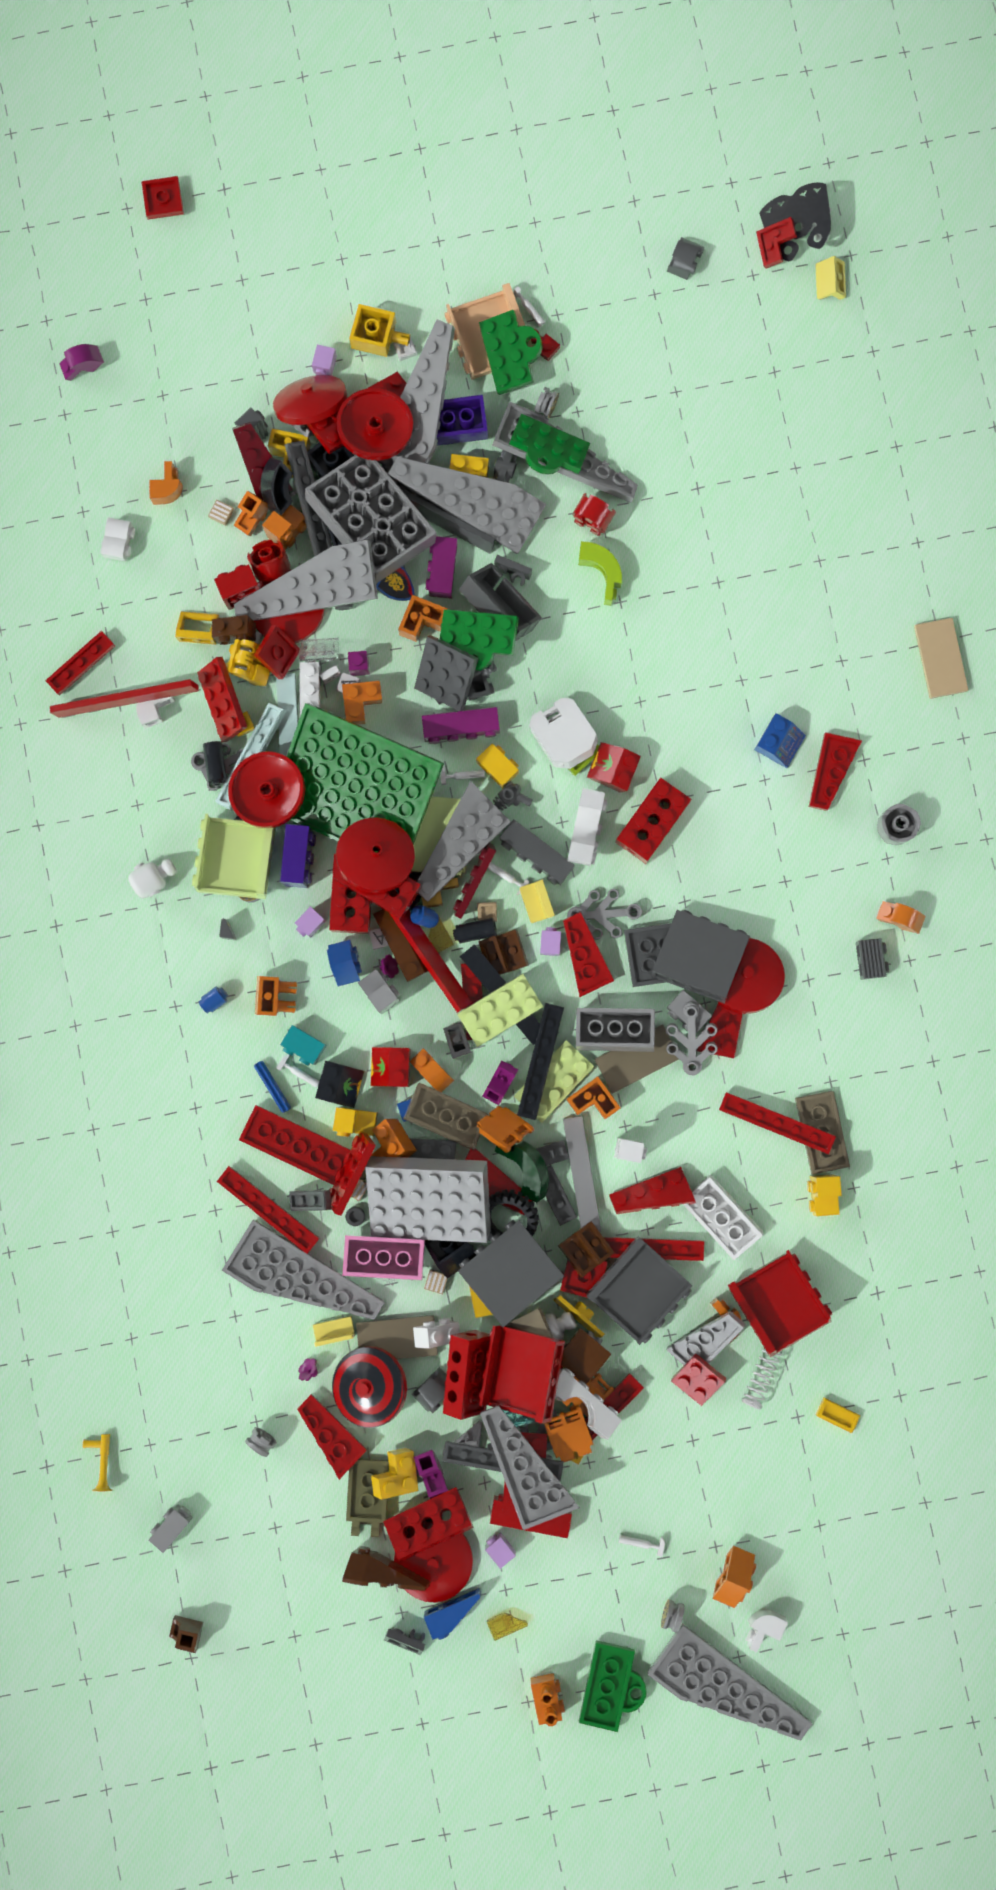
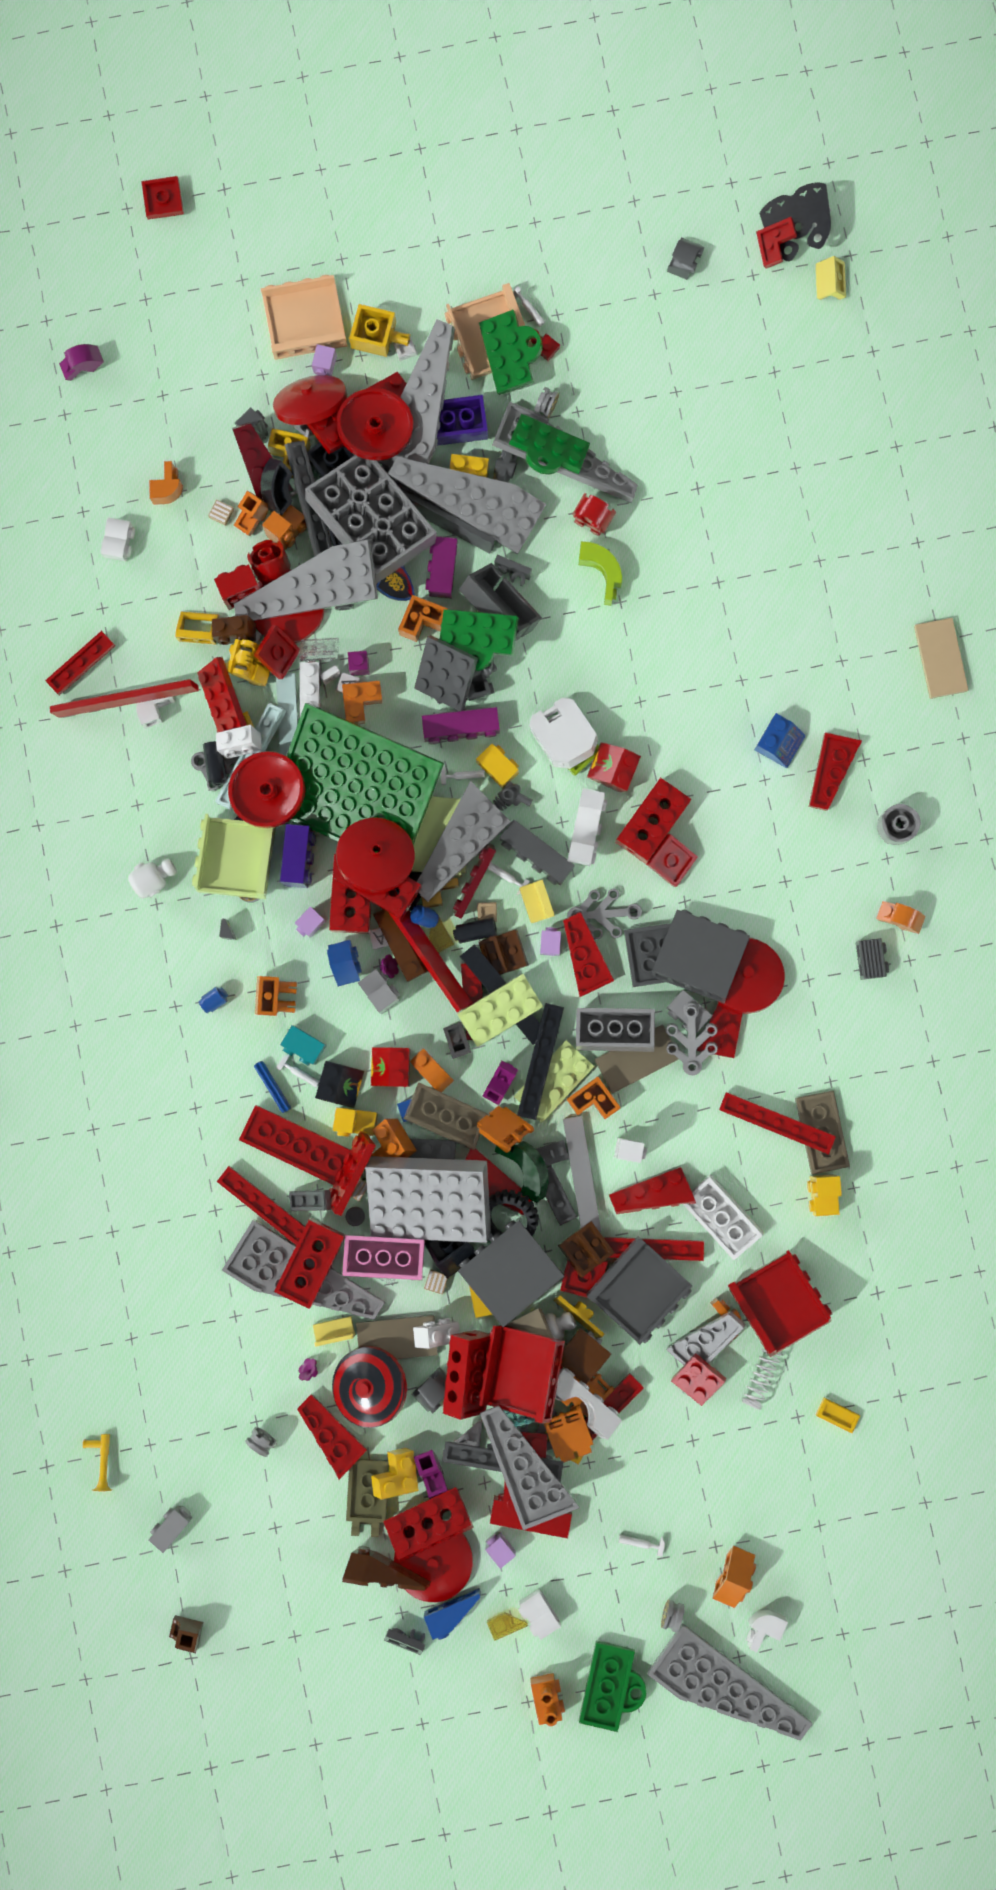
none -> white brick [216,725,262,759]
none -> light nougat panel [260,275,347,360]
none -> red brick [274,1218,346,1309]
none -> white brick [518,1588,561,1640]
none -> red plate [646,834,698,887]

